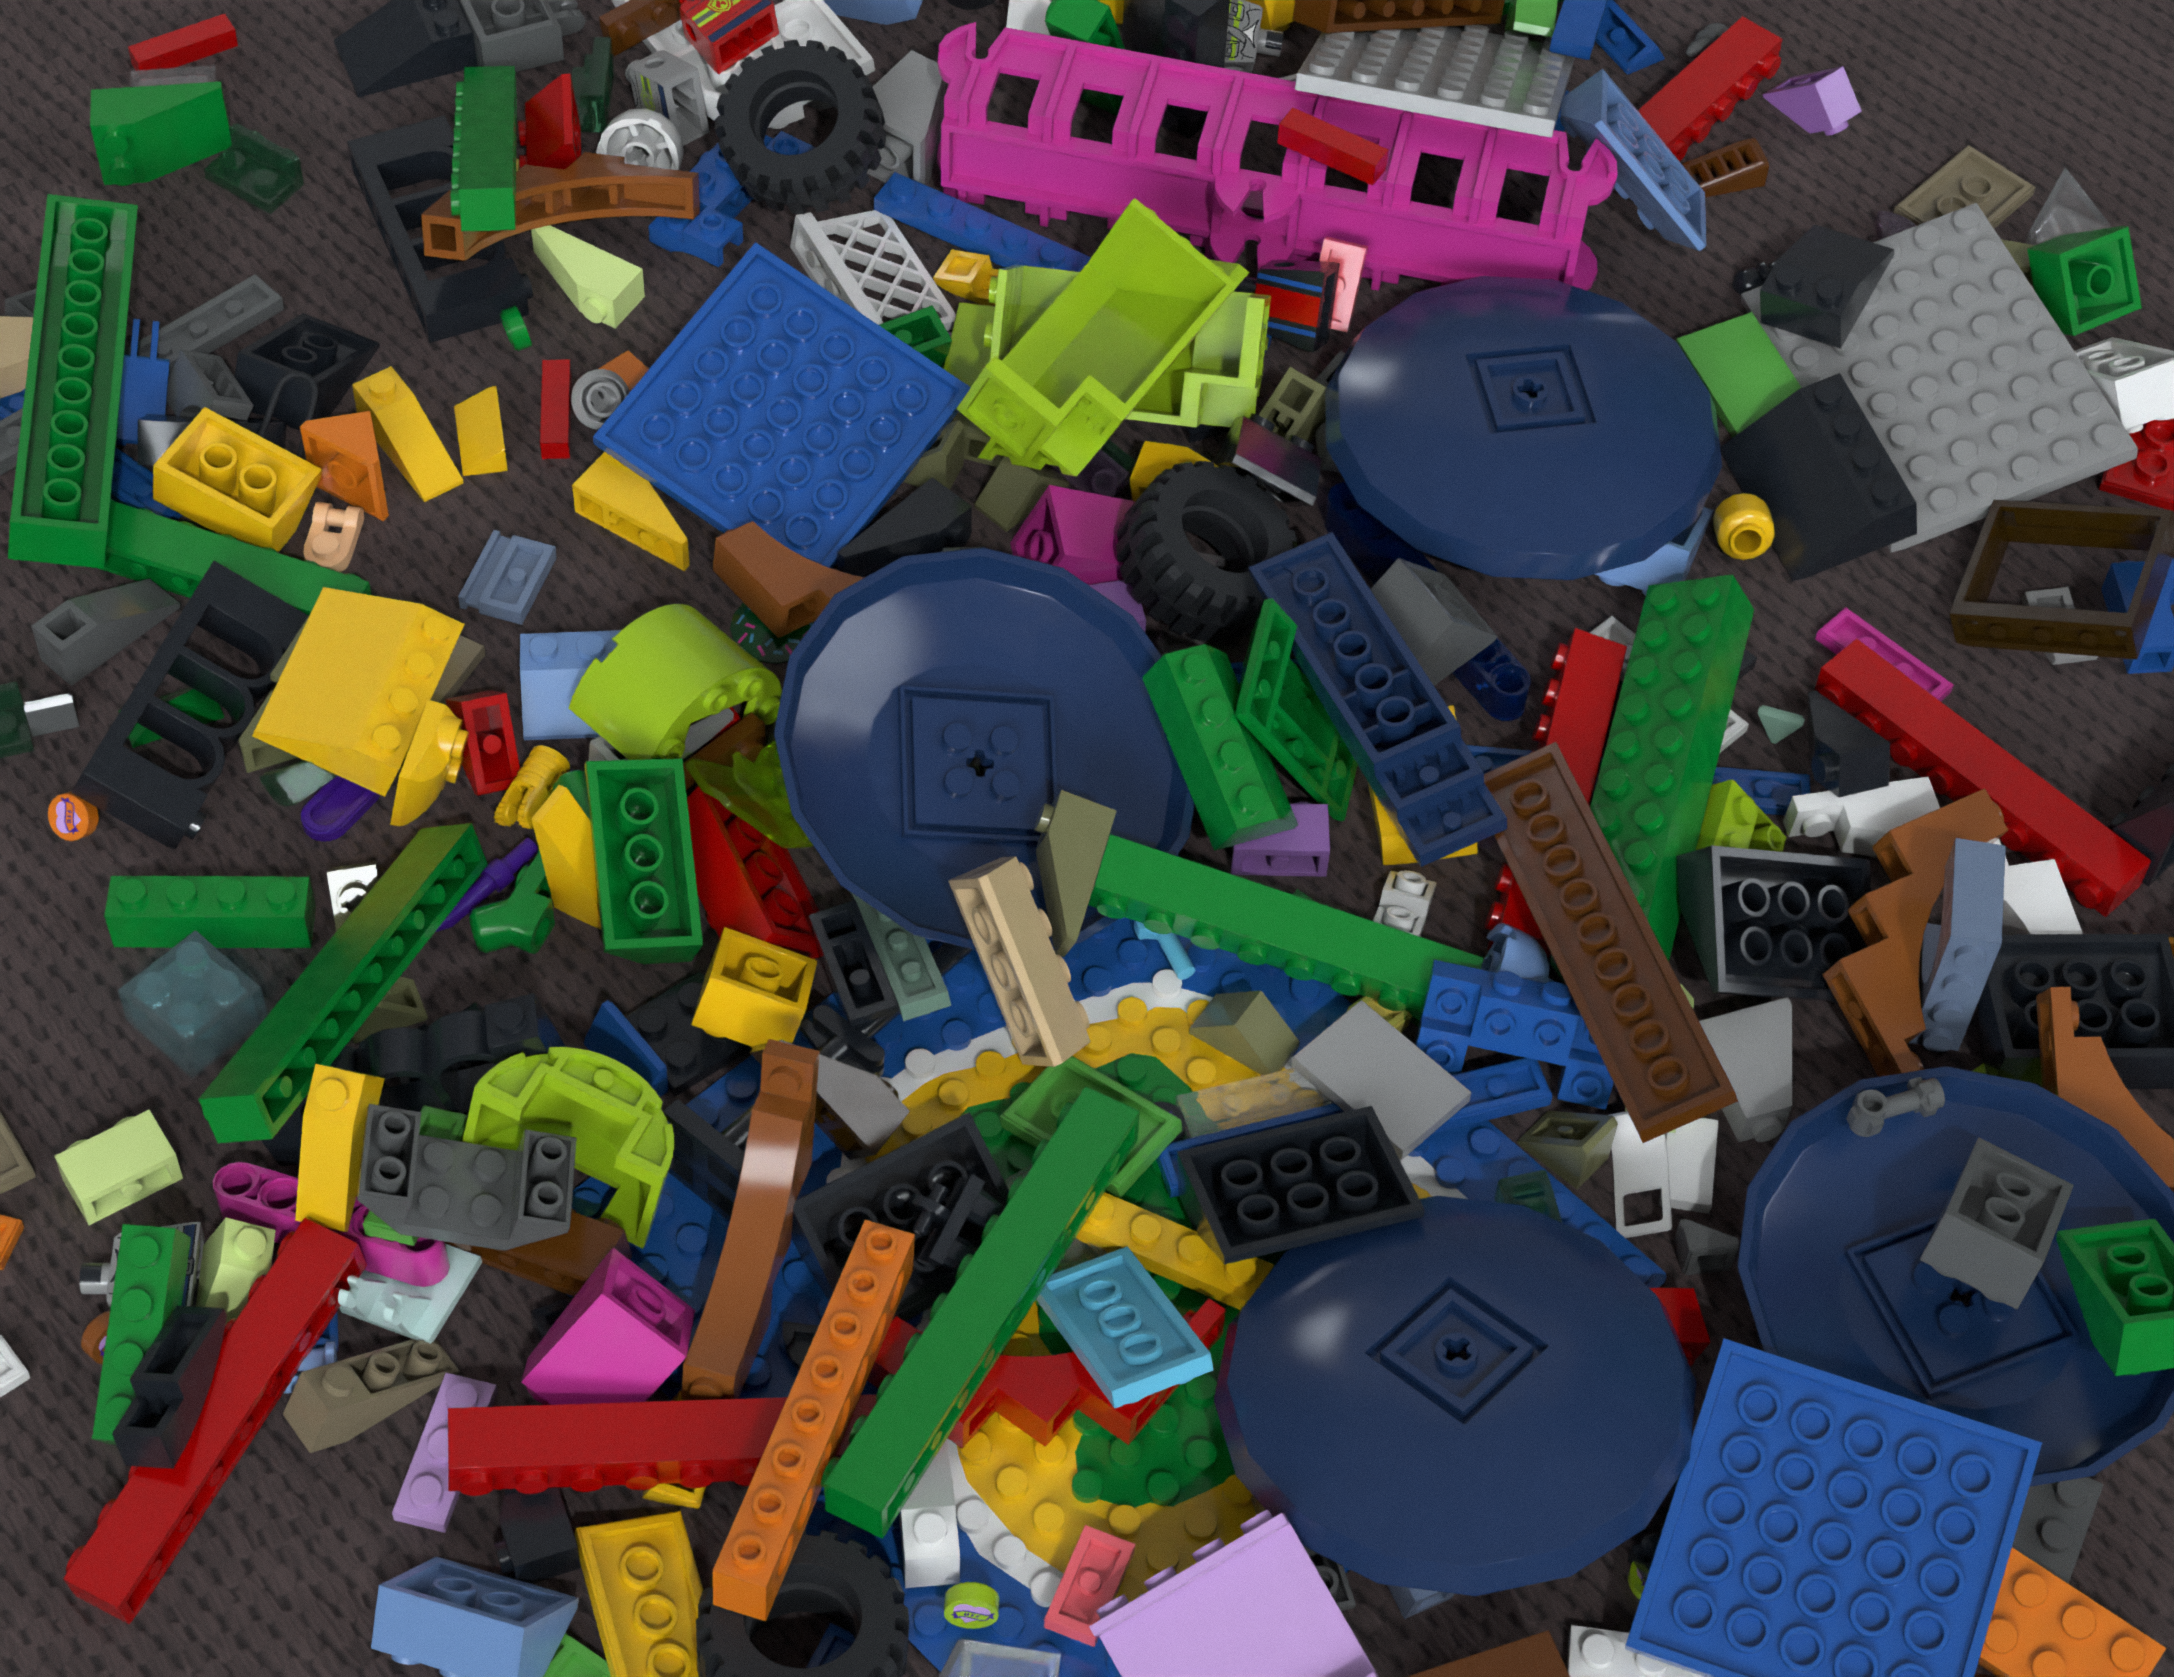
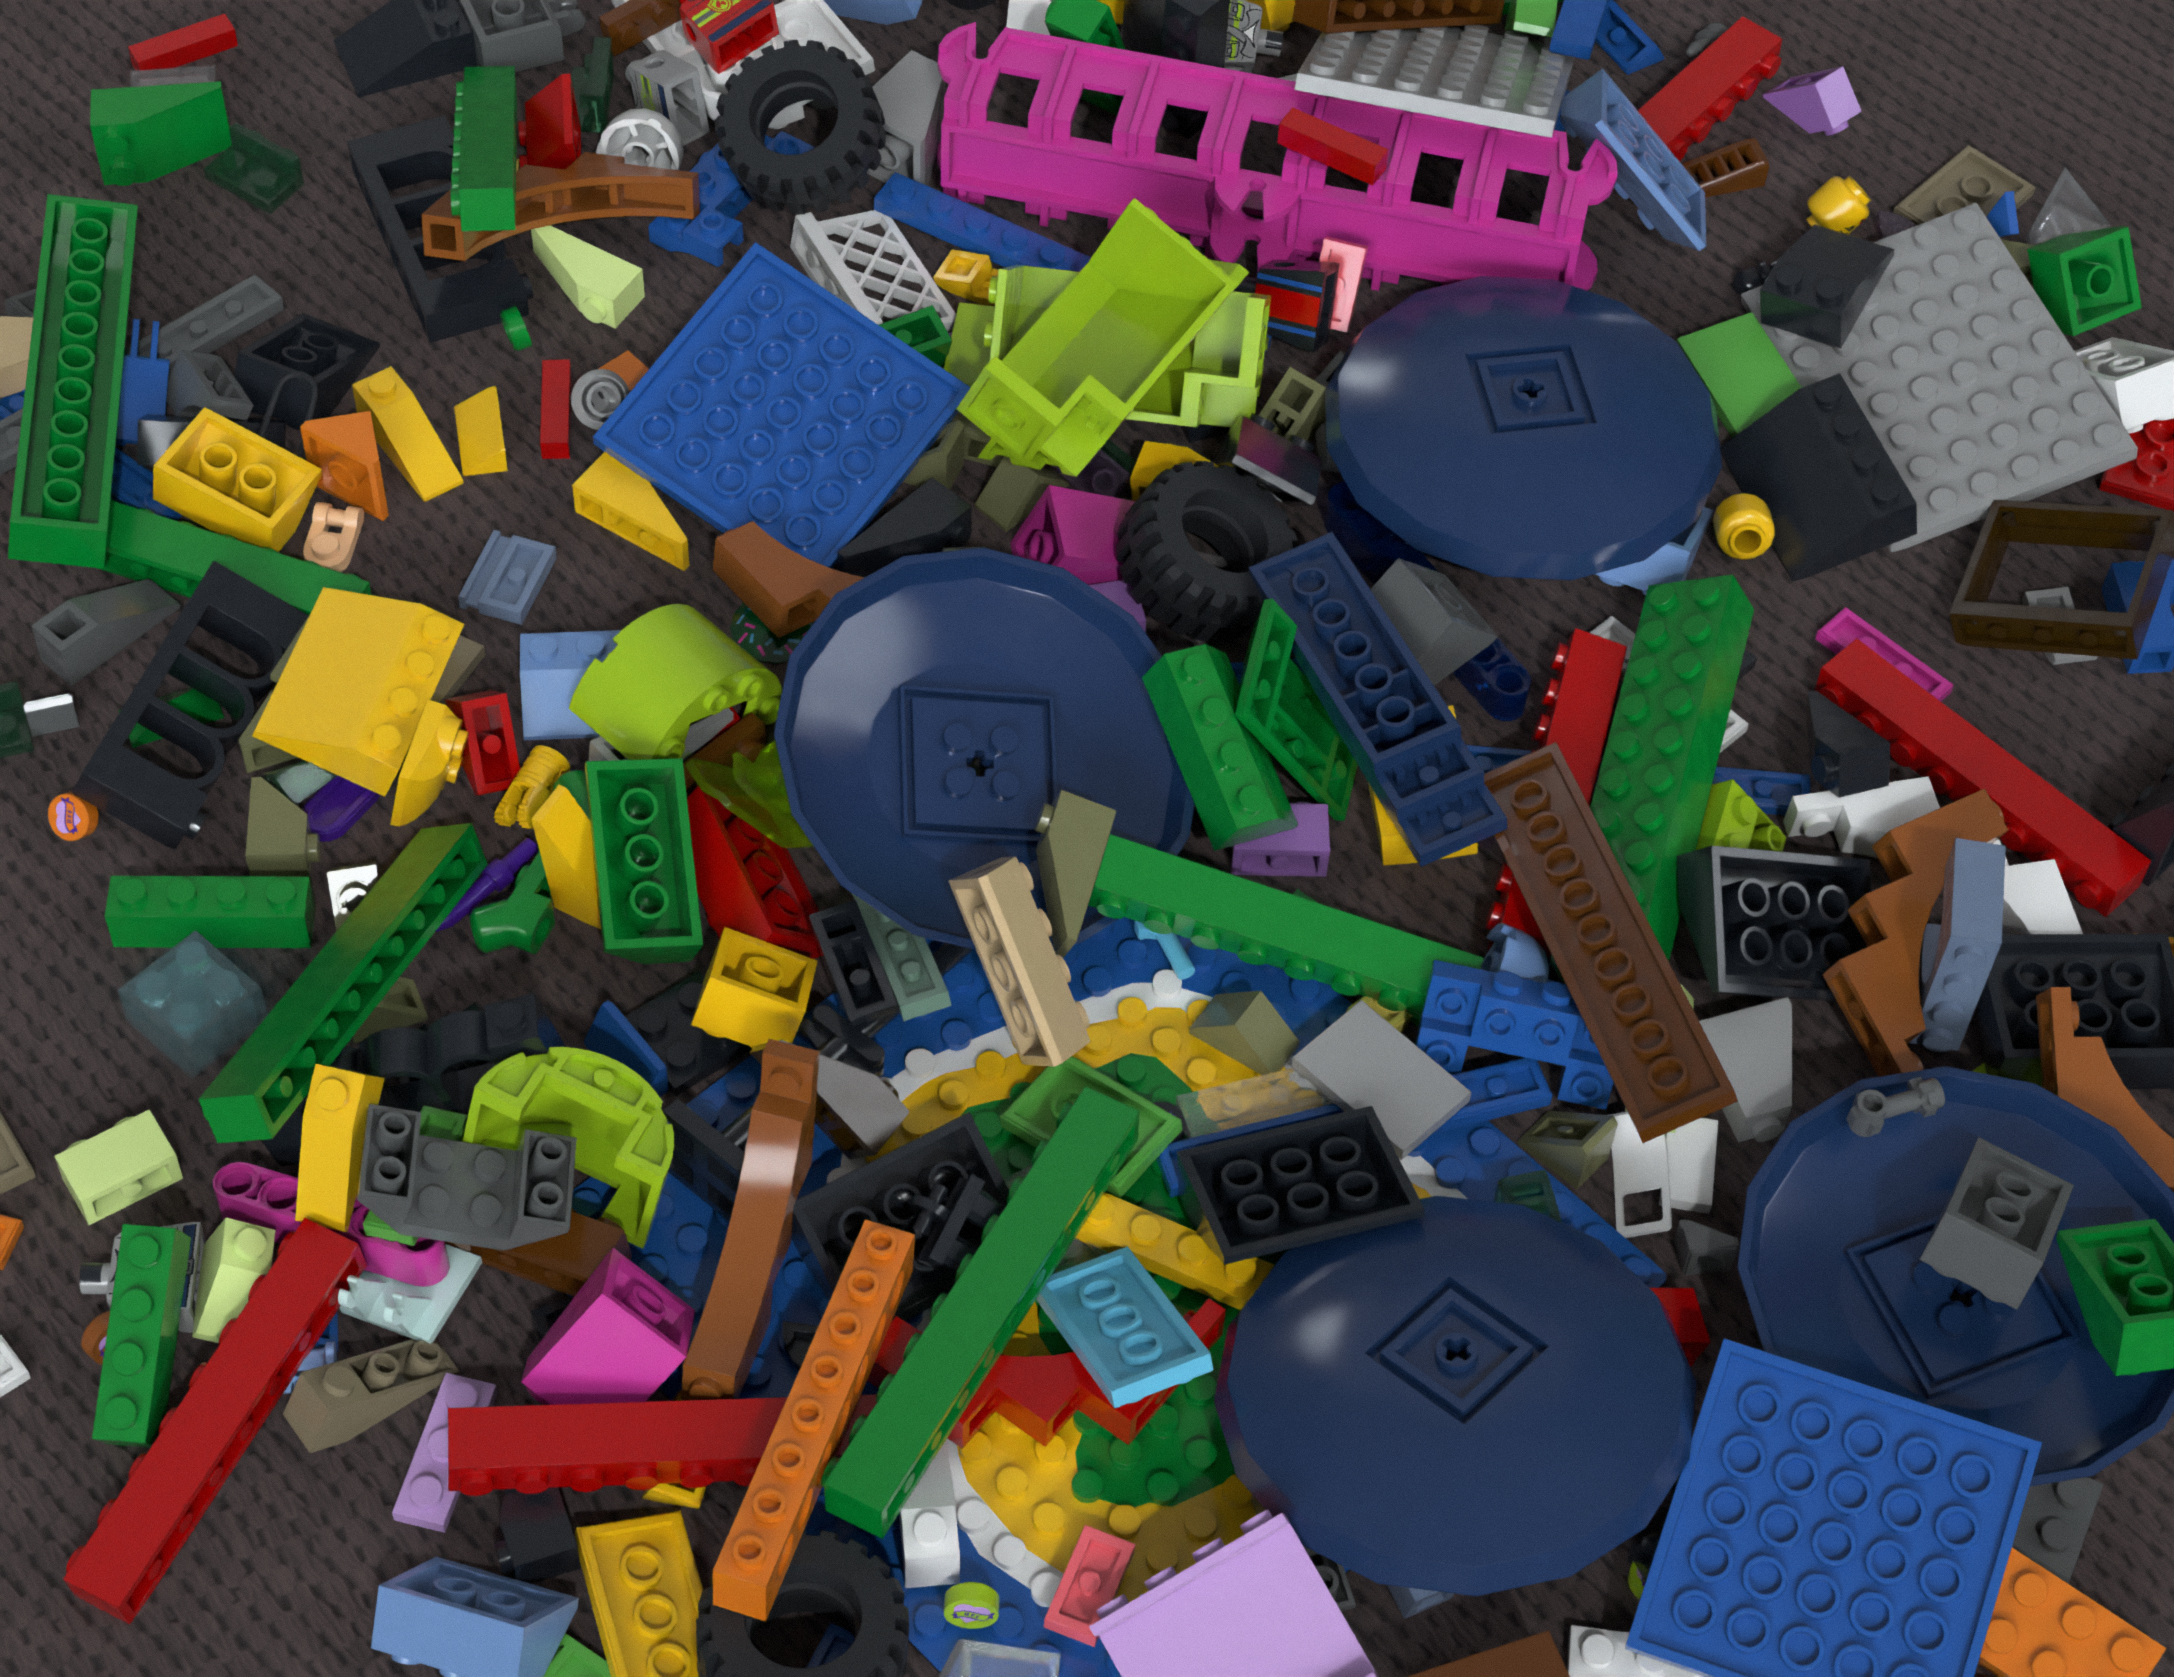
black slope [112,1306,227,1469] -> none
white slope [1373,870,1437,937] -> none
sand green slope [1757,705,1805,744] -> none
none -> olive slope [245,777,321,878]
none -> yellow head [1806,176,1871,235]
none -> blue slope [1986,191,2019,238]

